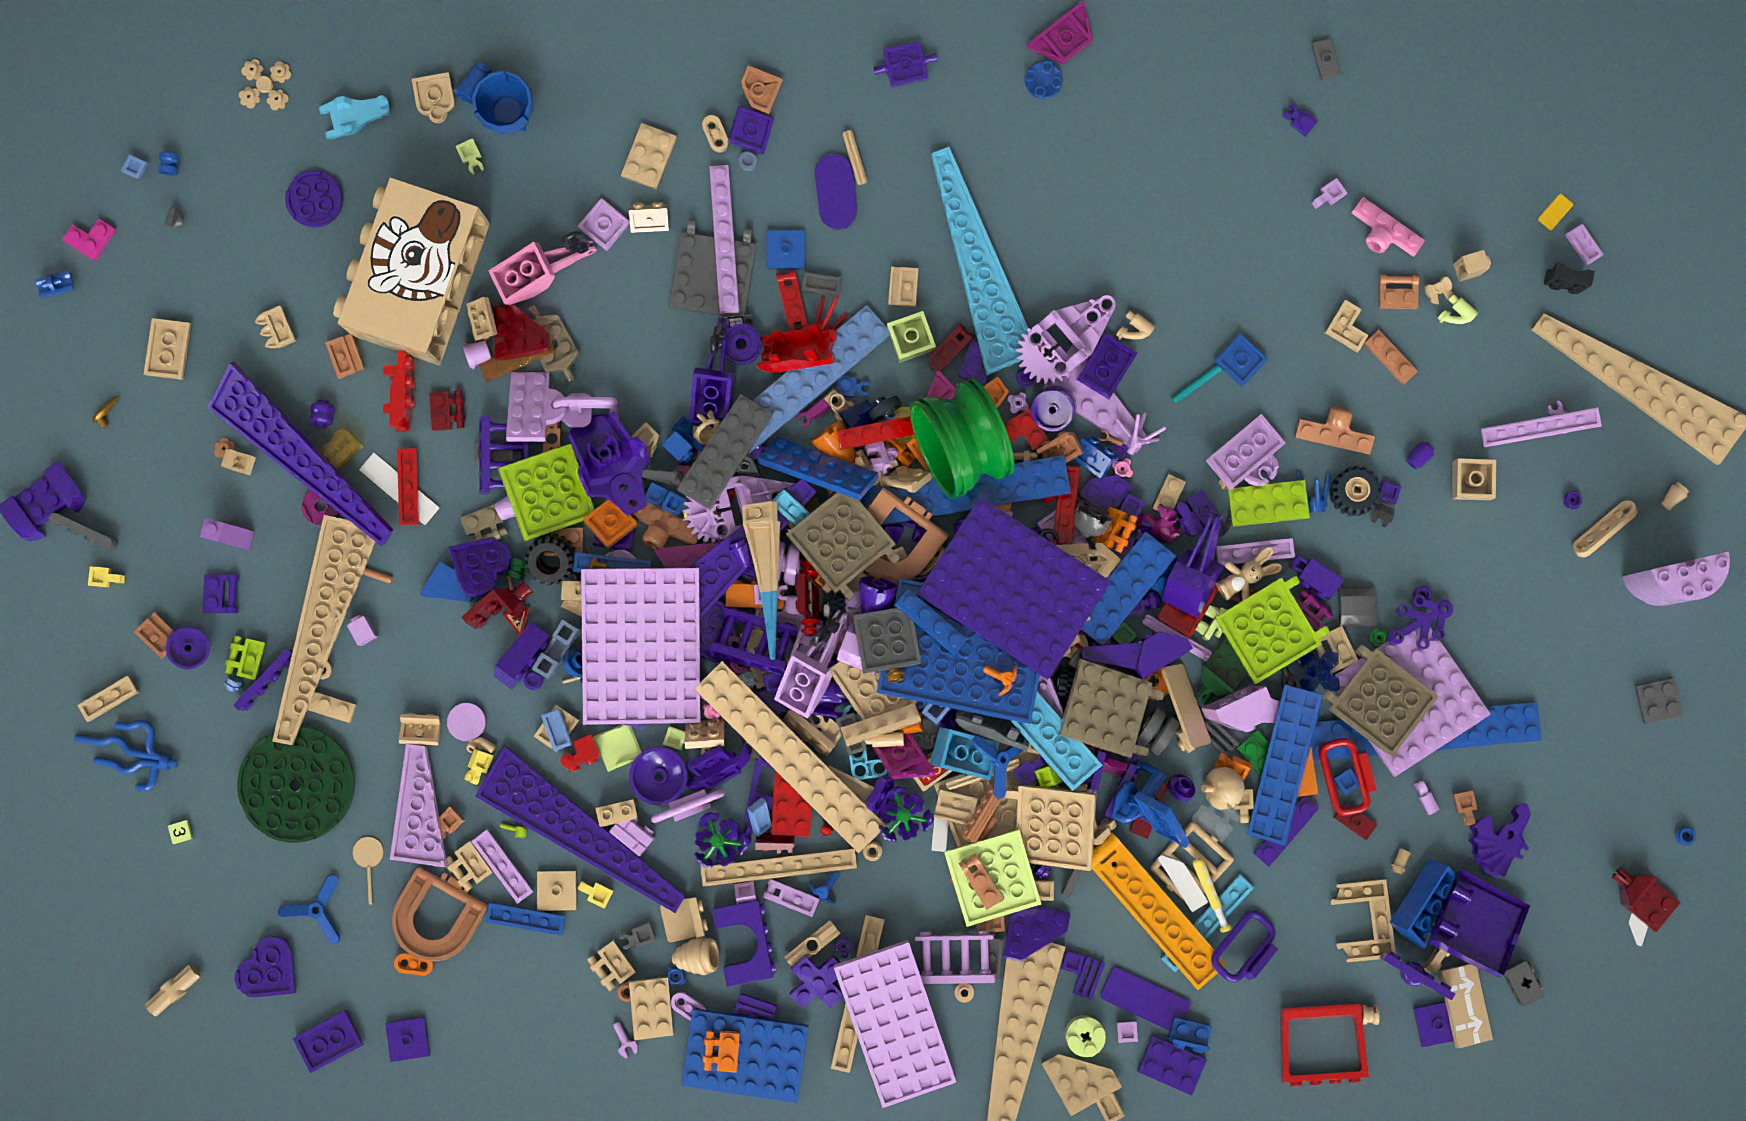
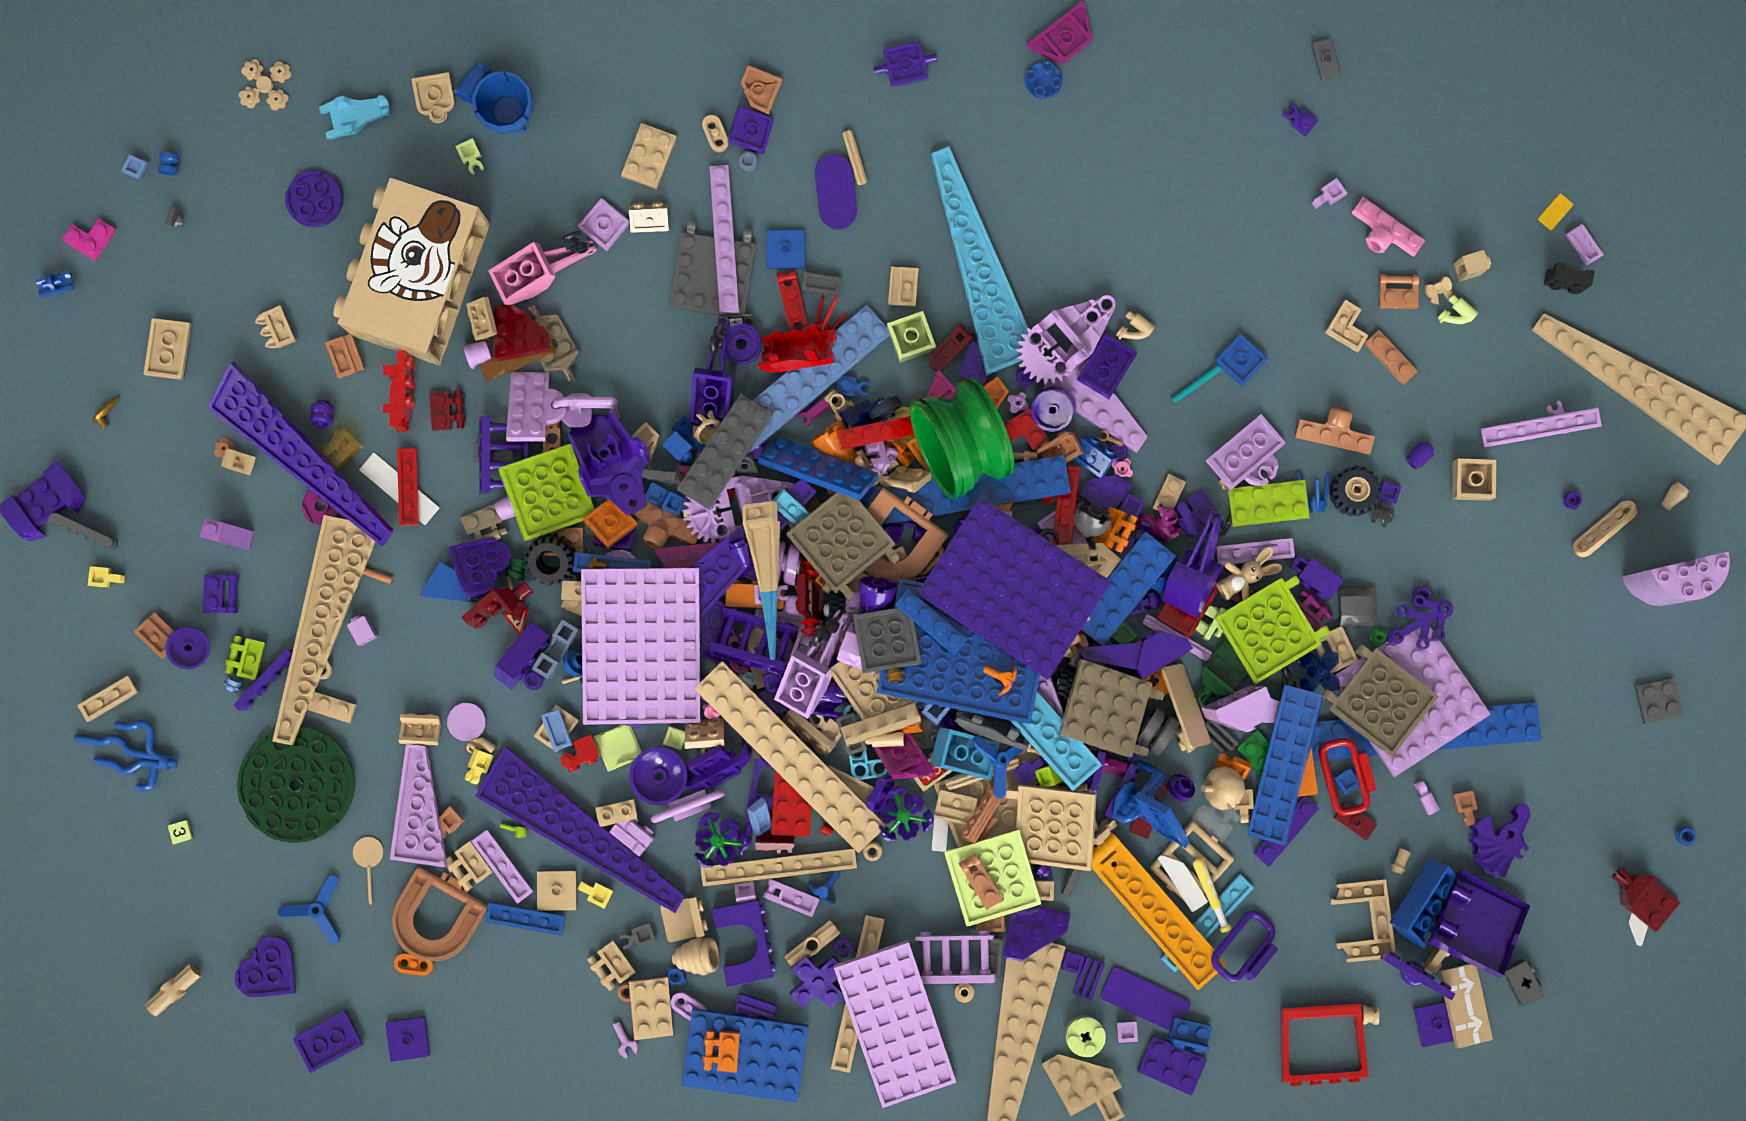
lavender plant [1115,412,1166,455] -> none

